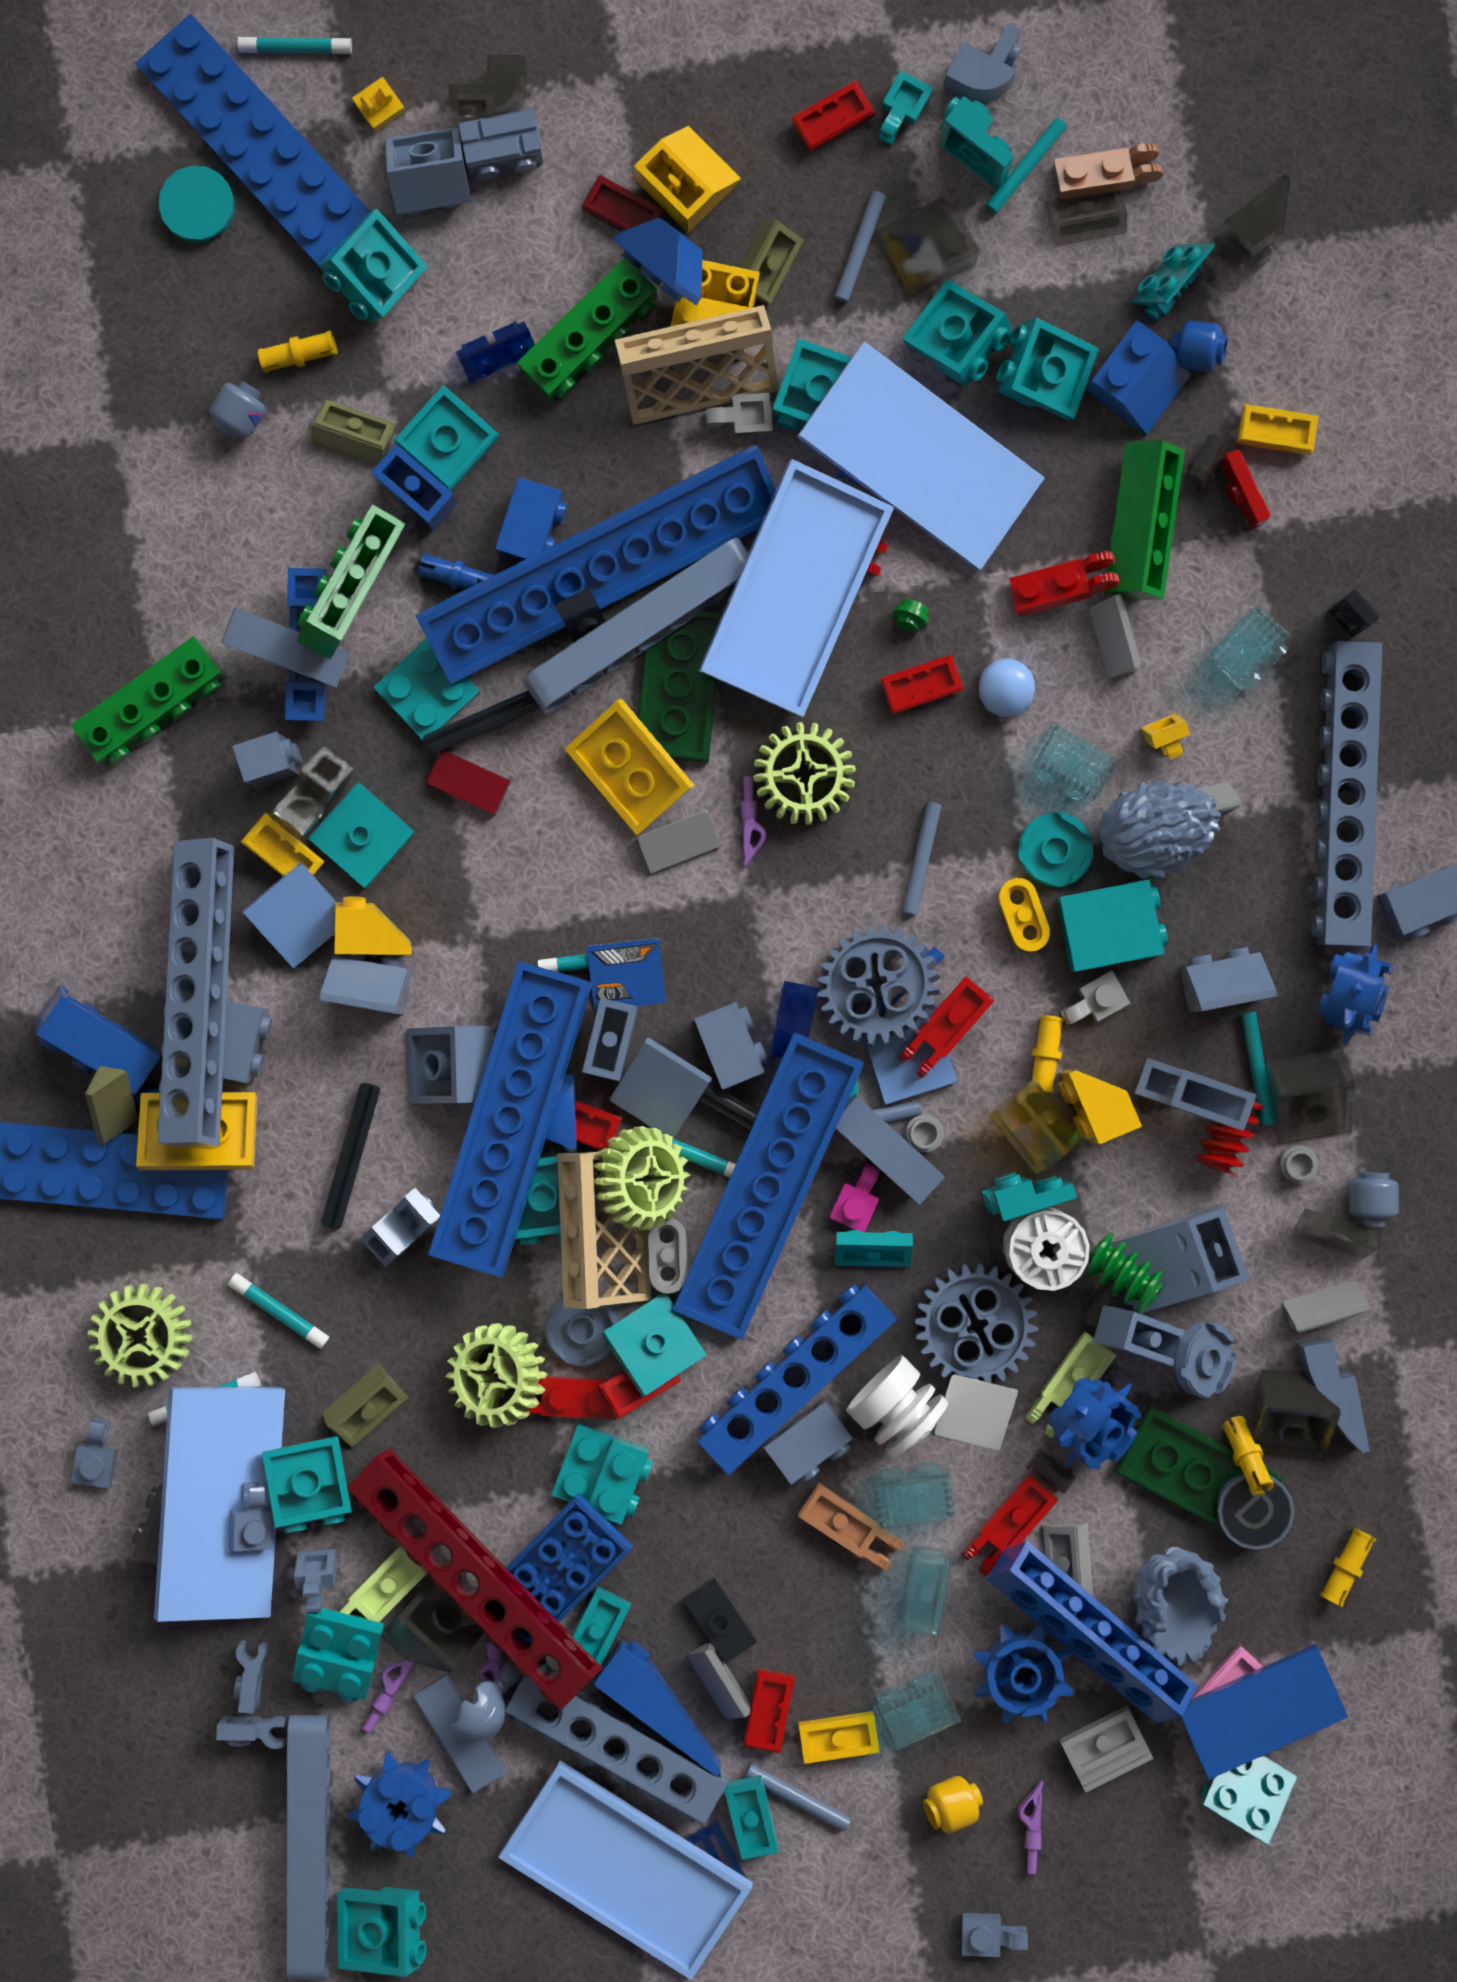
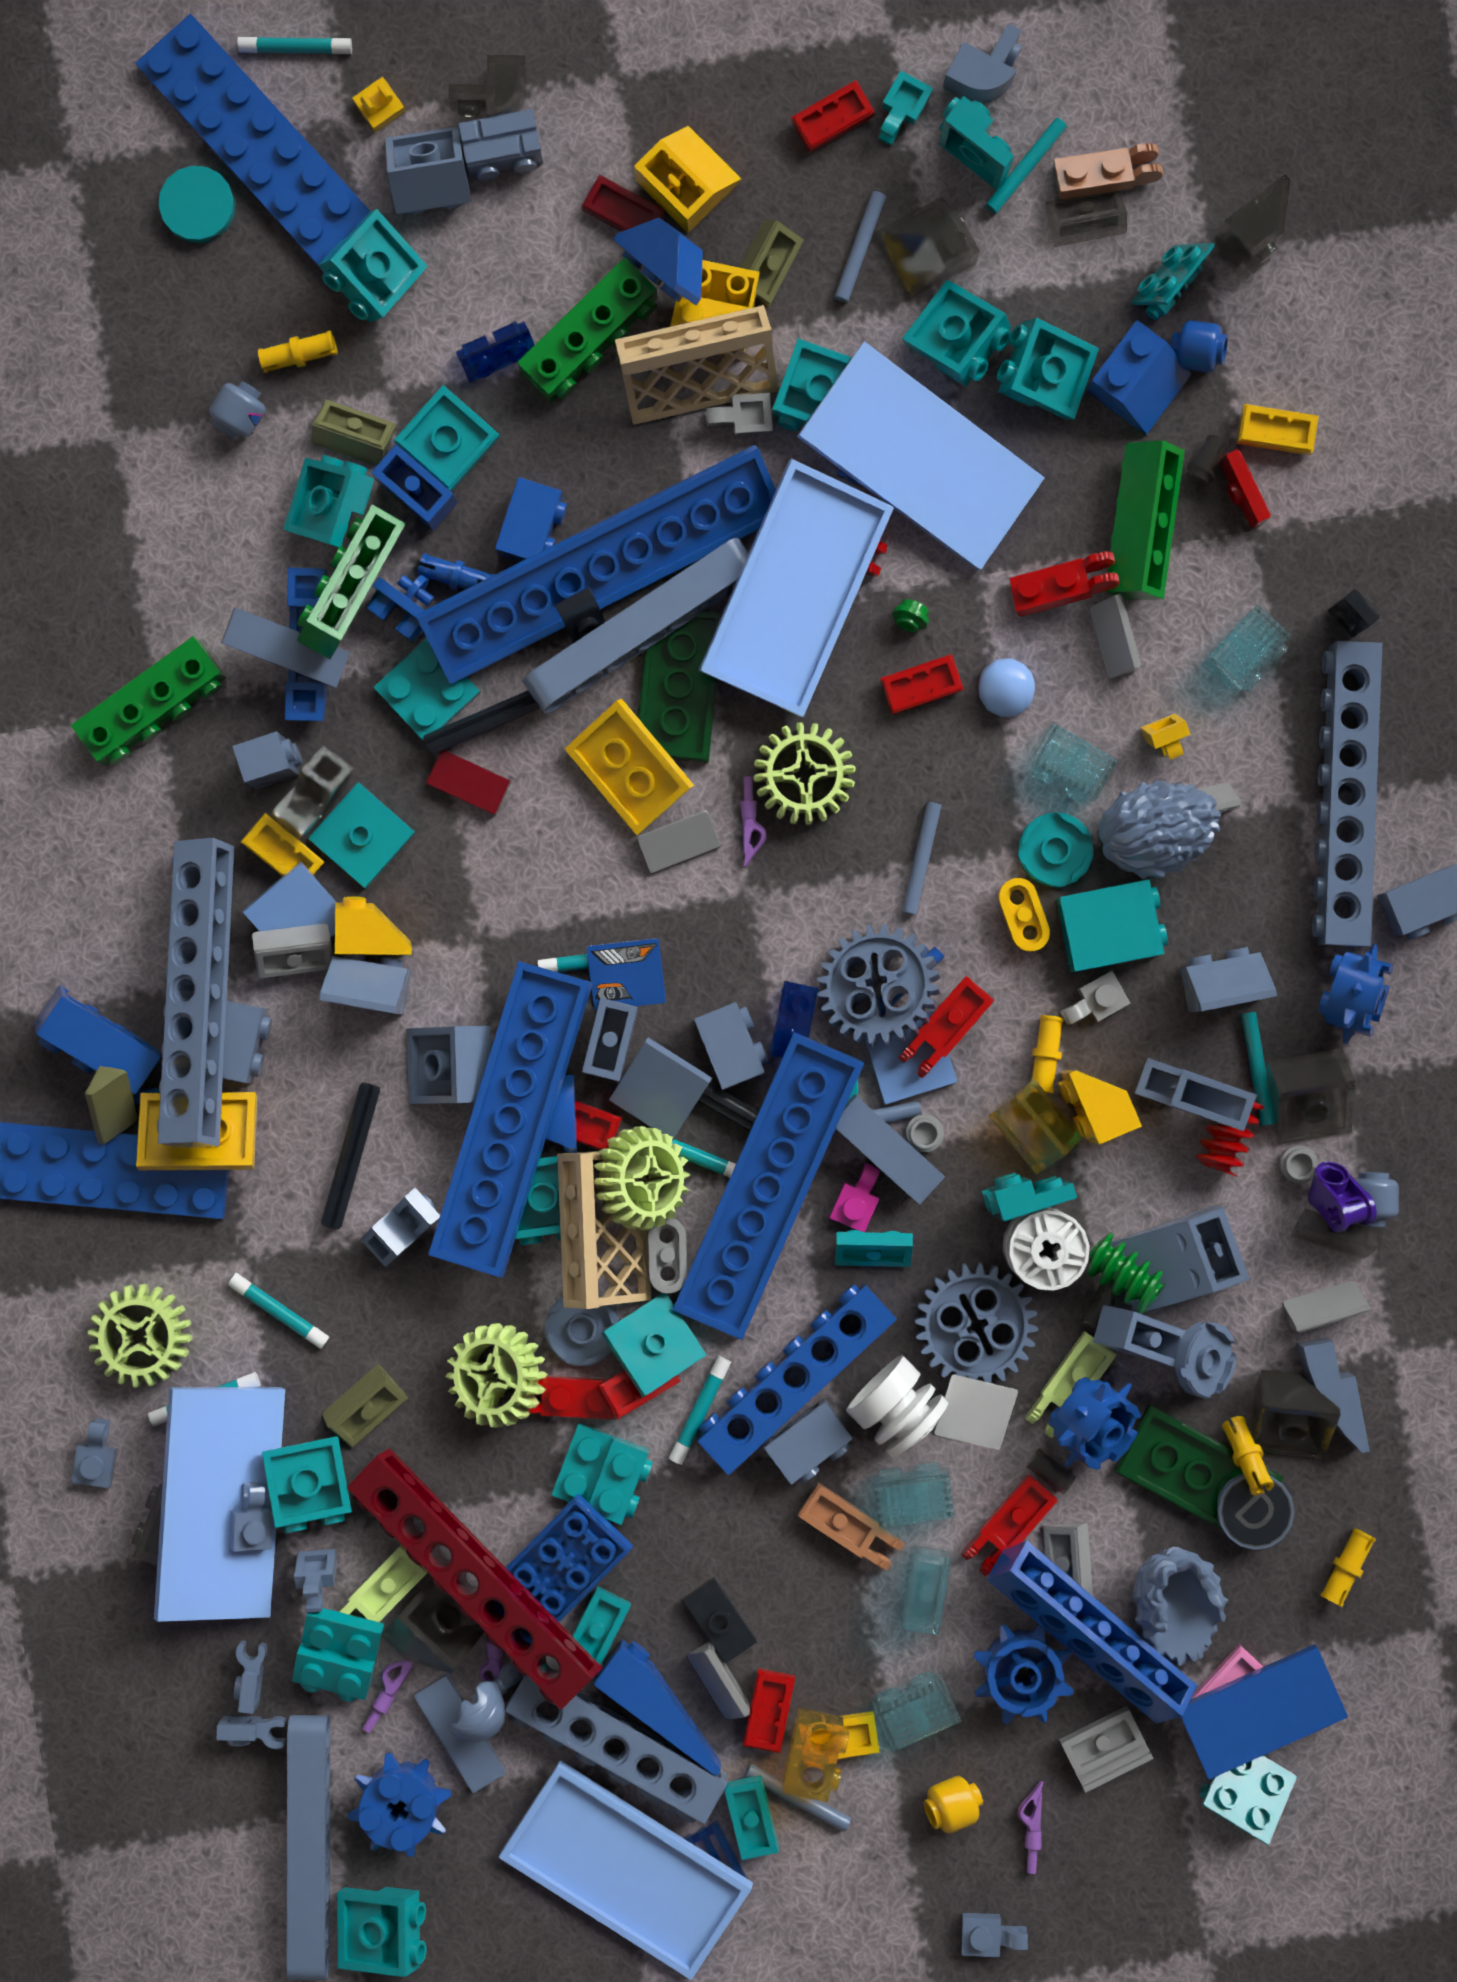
none -> light grey slope [252,923,332,979]
none -> teal plate [283,455,374,548]
none -> blue hips [367,575,434,643]
none -> teal bar [669,1355,731,1465]
none -> clear yellow brick [782,1707,849,1802]
none -> dark purple piece [1308,1161,1377,1233]

